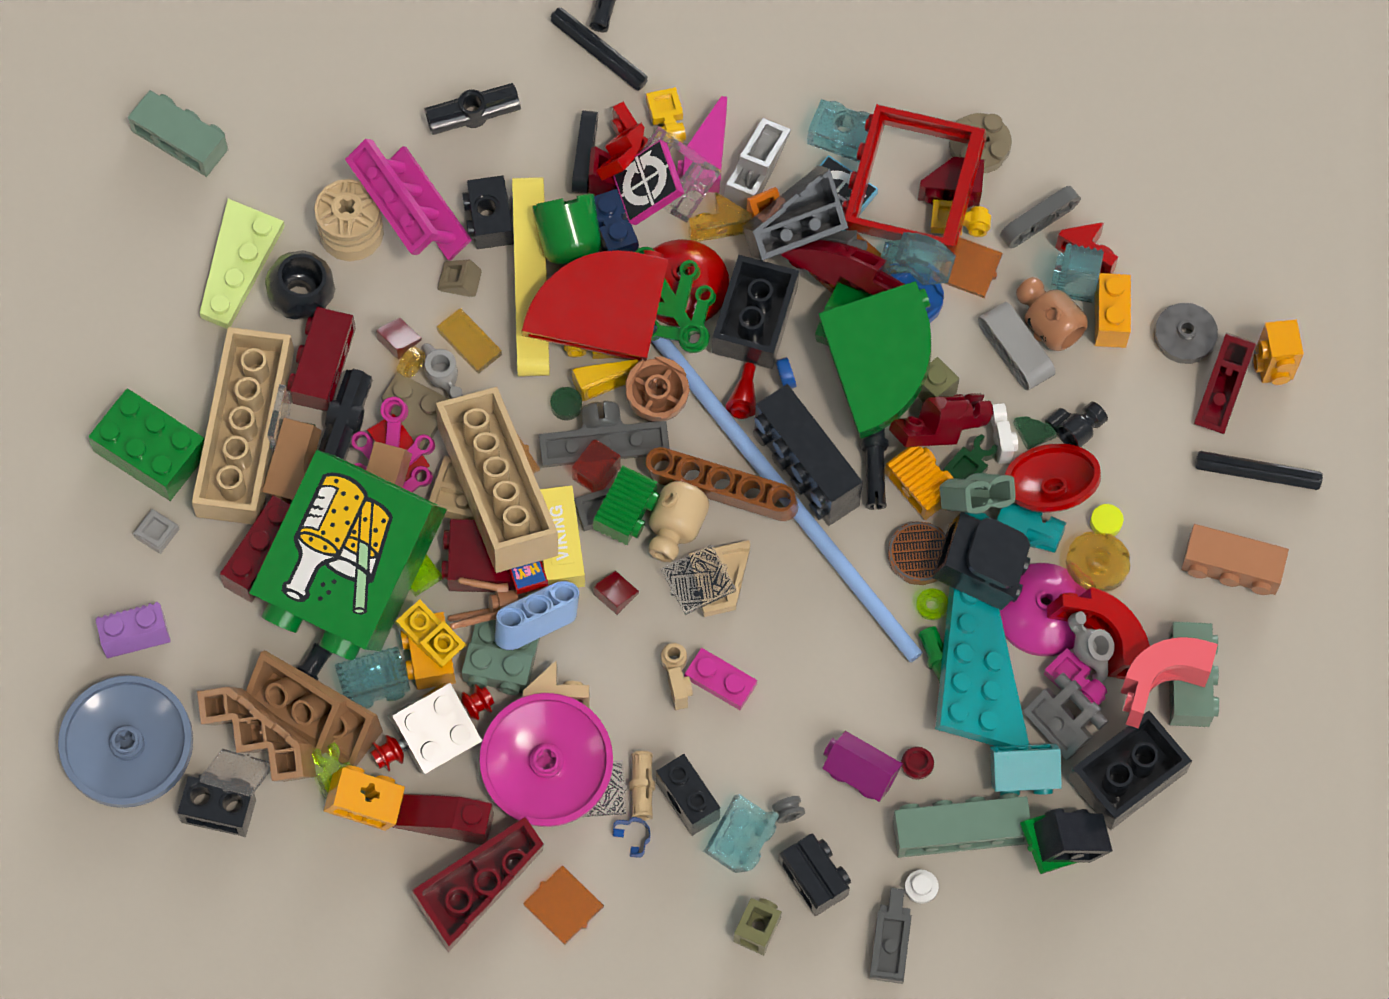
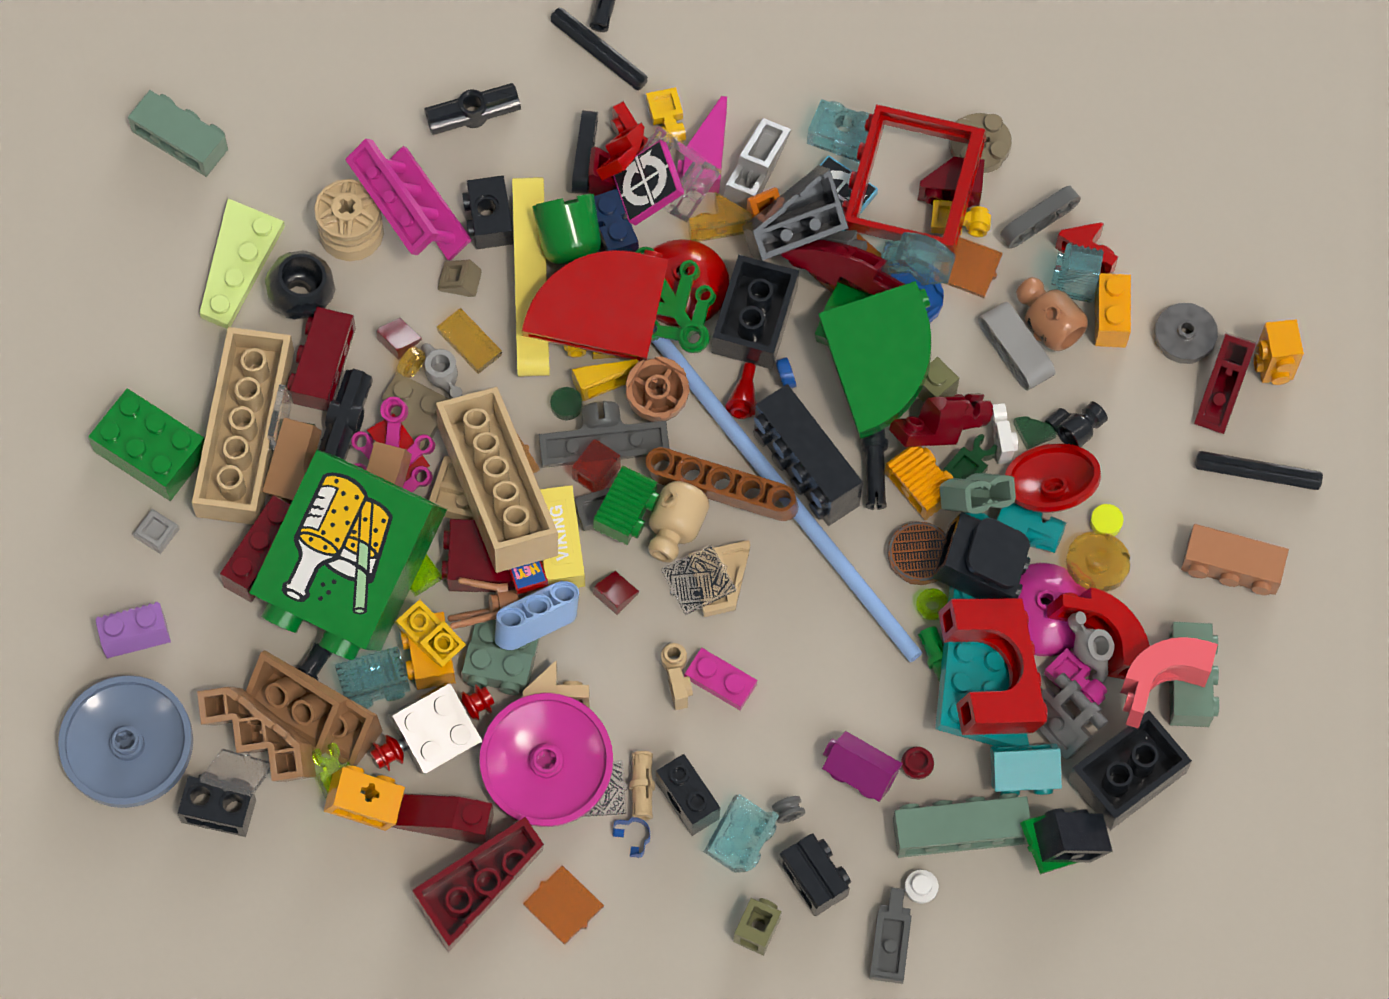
none -> red arch [938,598,1048,735]

